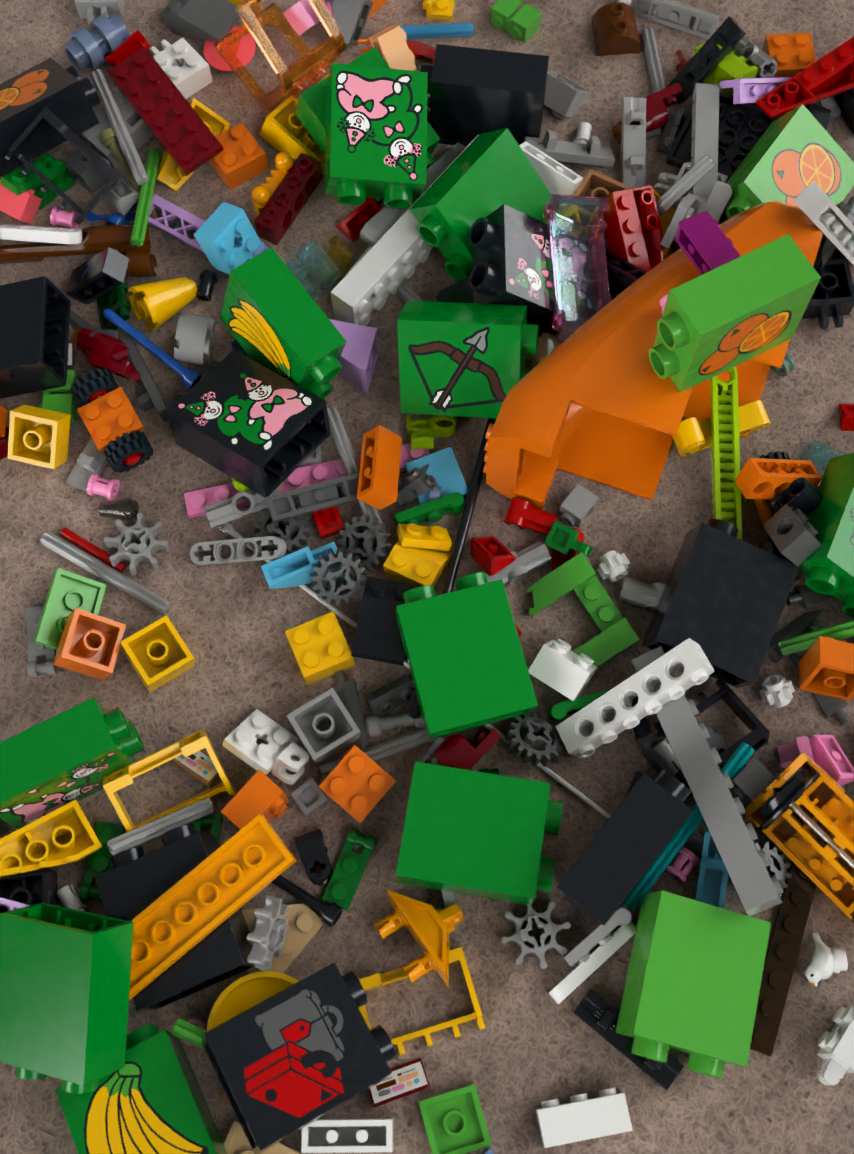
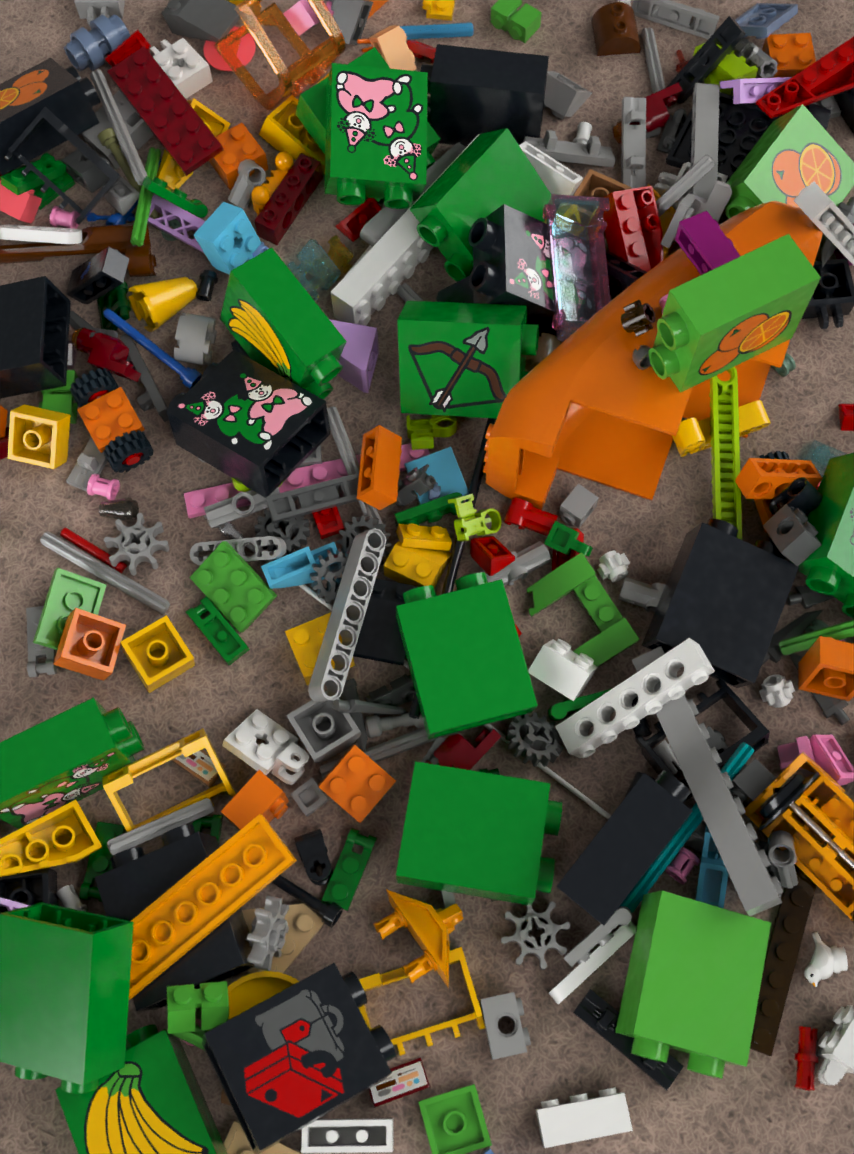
none -> green plate [142,176,208,218]
none -> bright green piece [167,981,229,1034]
none -> green plate [185,596,249,665]
none -> bright green plate [189,541,277,633]
none -> light grey piece [227,159,266,209]
none -> light grey beam [308,528,386,703]
none -> dark grey bar [333,699,408,714]
none -> lime piece [448,493,502,542]
none -> light grey brick [480,992,531,1060]
none -> dark brown gear [621,300,655,336]
none -> flat silver hinge [632,345,651,370]
none -> sand blue plate [735,3,798,39]
none -> light grey axle [768,830,798,889]
none -> red pin [794,1026,819,1091]

